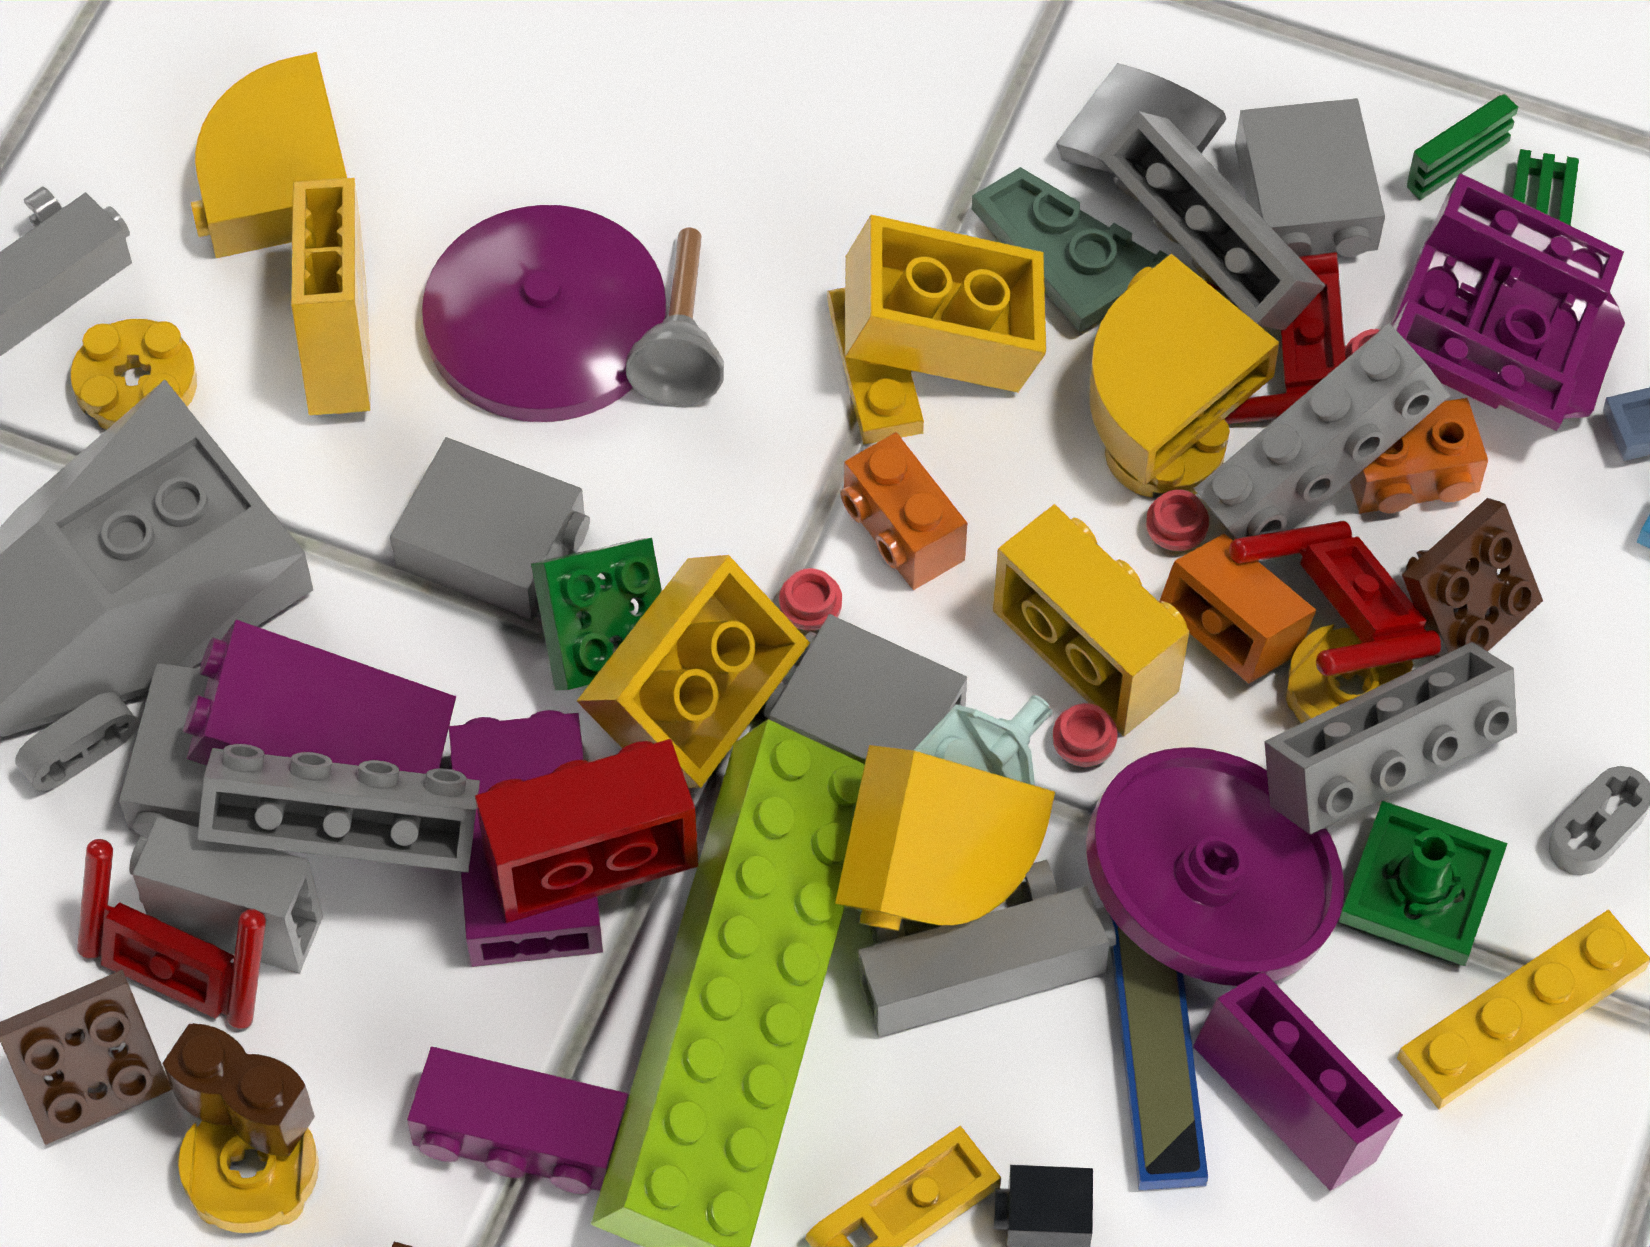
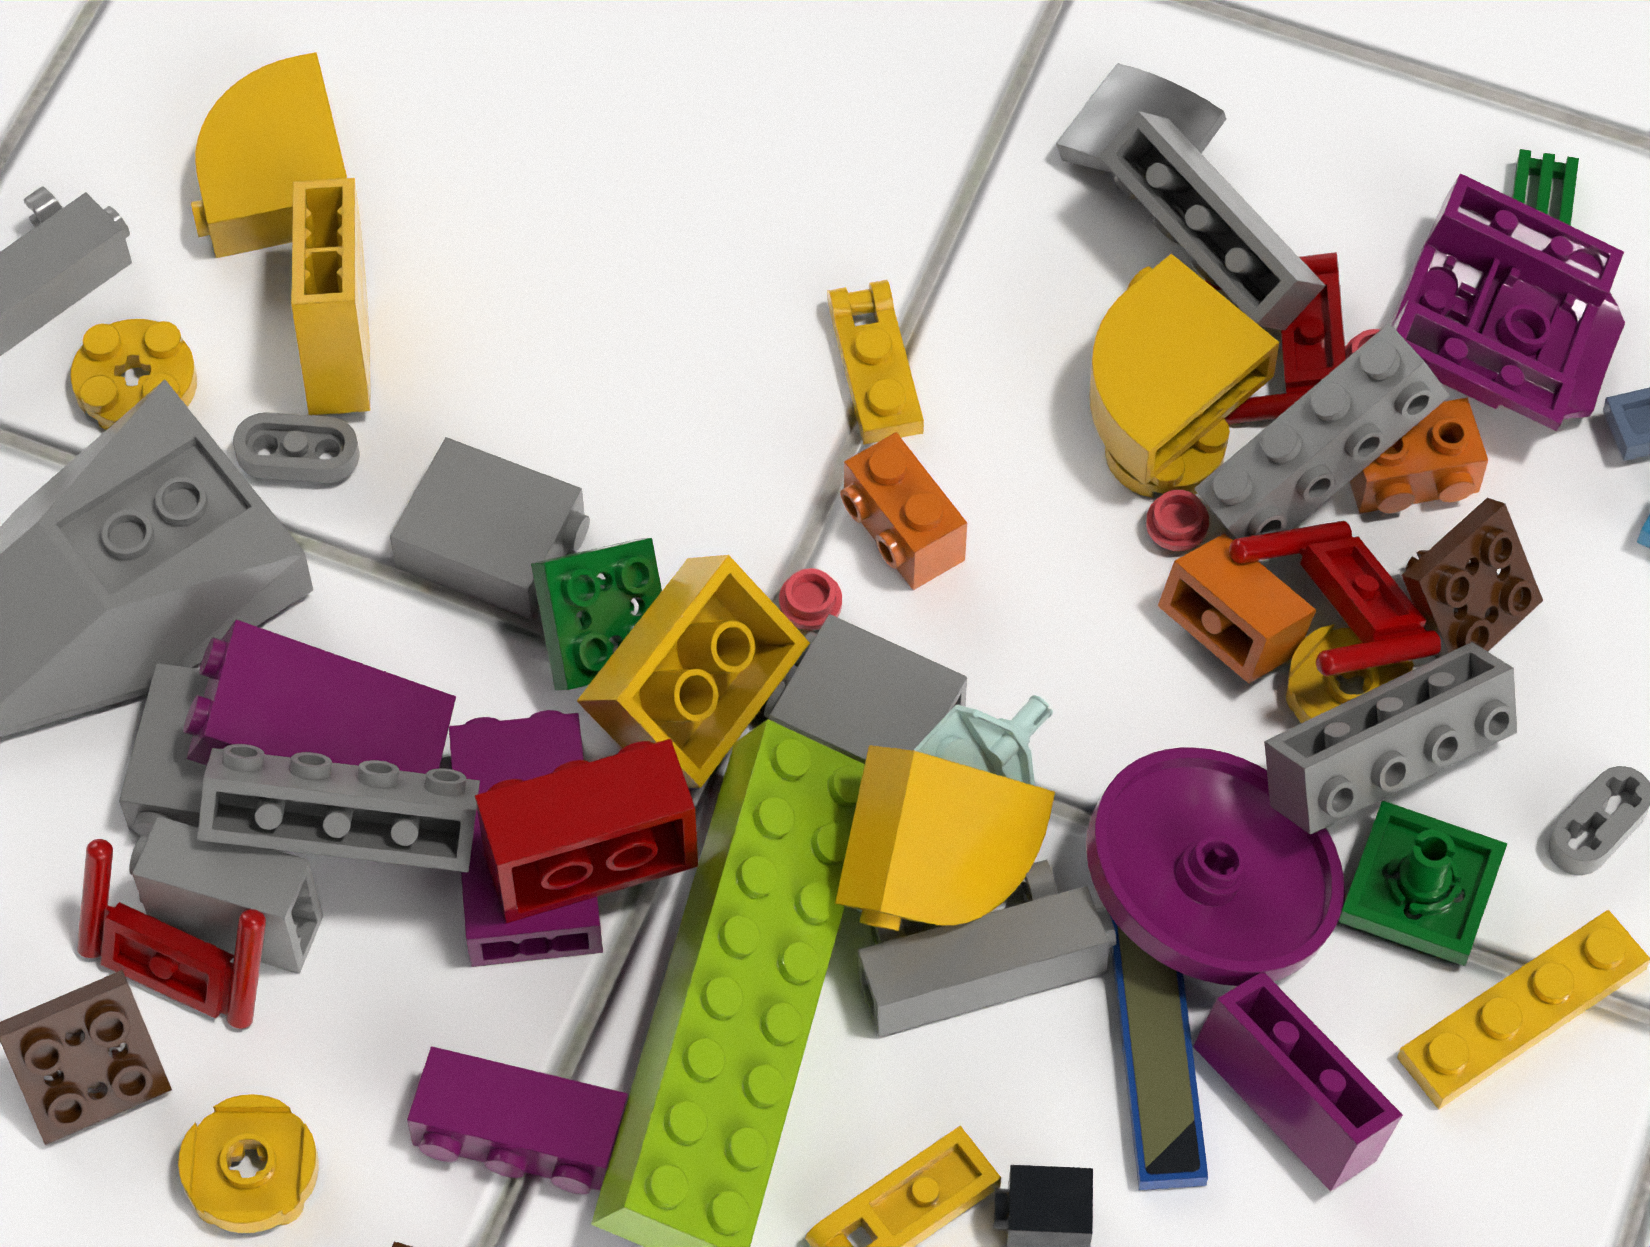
light grey beam [15,692,137,791] -> none
reddish brown brick [162,1023,315,1156] -> none
magenta dish [422,205,667,422] -> none
light grey piece [626,227,724,407] -> none
yellow brick [845,214,1046,393] -> none
sand green wing [971,167,1169,332] -> none
yellow brick [993,504,1189,737] -> none
coral plate [1052,703,1118,767] -> none
light grey brick [1235,98,1385,257] -> none
green tile [1407,94,1519,200] -> none
none -> light grey plate [233,412,360,483]

